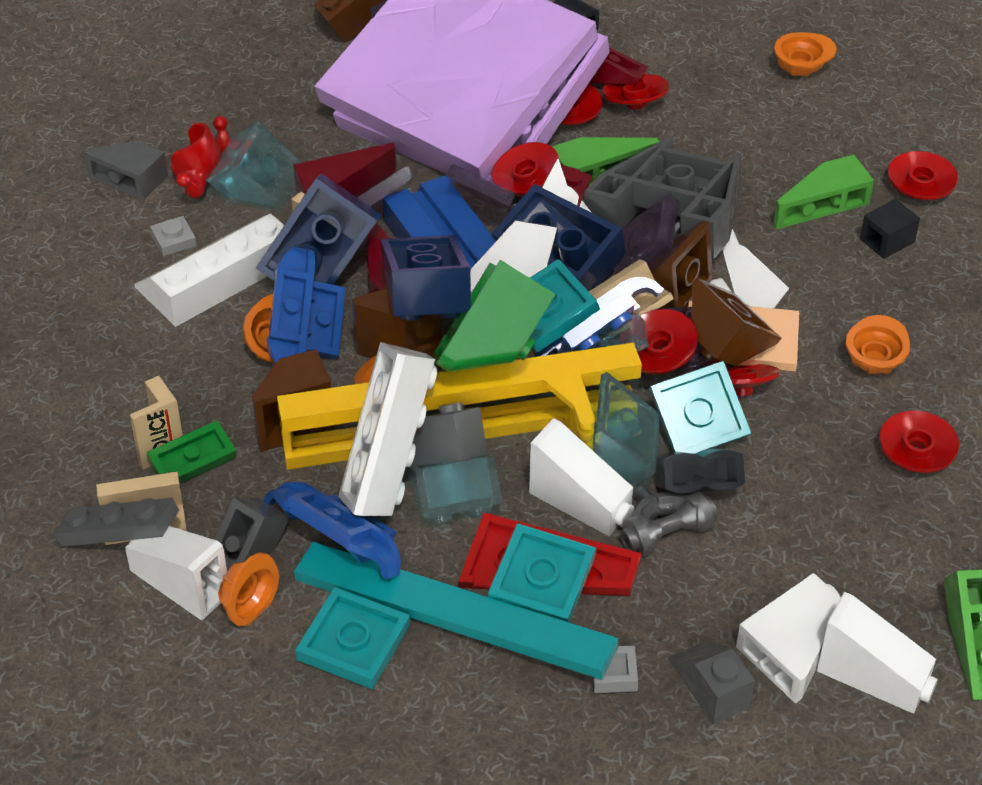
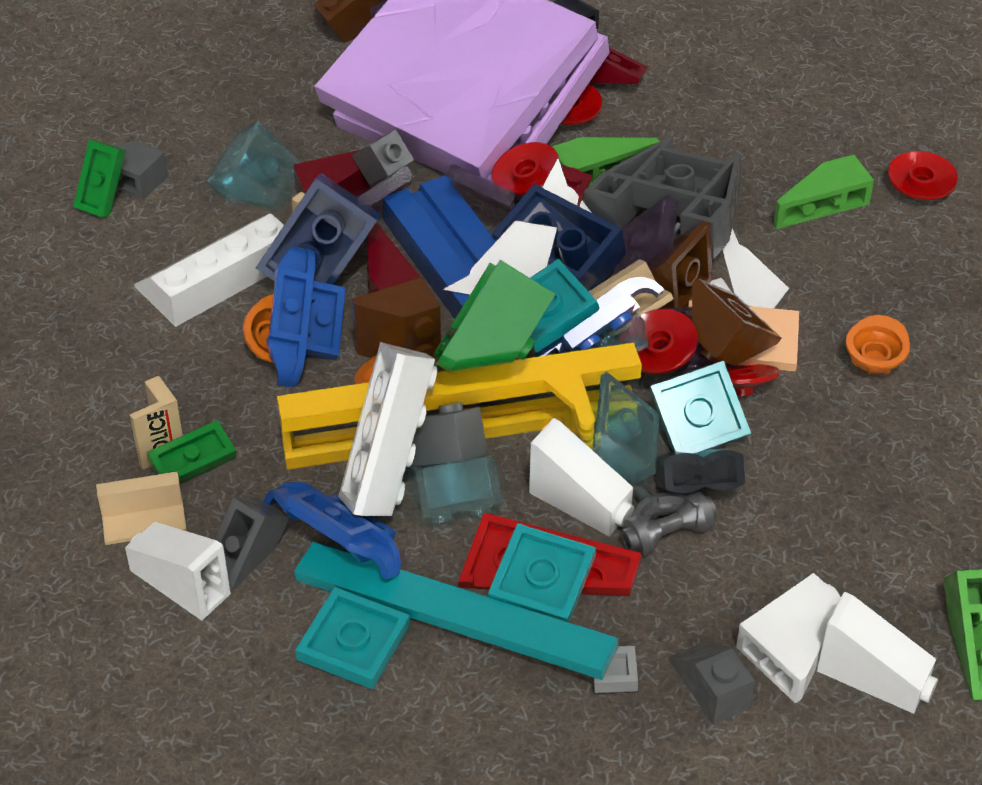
dark grey plate [54,498,179,547] -> none
light grey plate [150,216,197,256] -> none
red piece [171,116,233,199] -> none
orange piece [218,552,280,626] -> none
reddish brown slope [252,349,335,452] -> none
dark blue slope [380,235,471,320] -> none
red dish [603,74,669,109] -> none
orange piece [774,32,837,77] -> none
black brick [860,199,920,259] -> none
red dish [879,410,959,473] -> none
none -> green plate [73,140,126,218]
none -> dark grey brick [351,129,414,185]

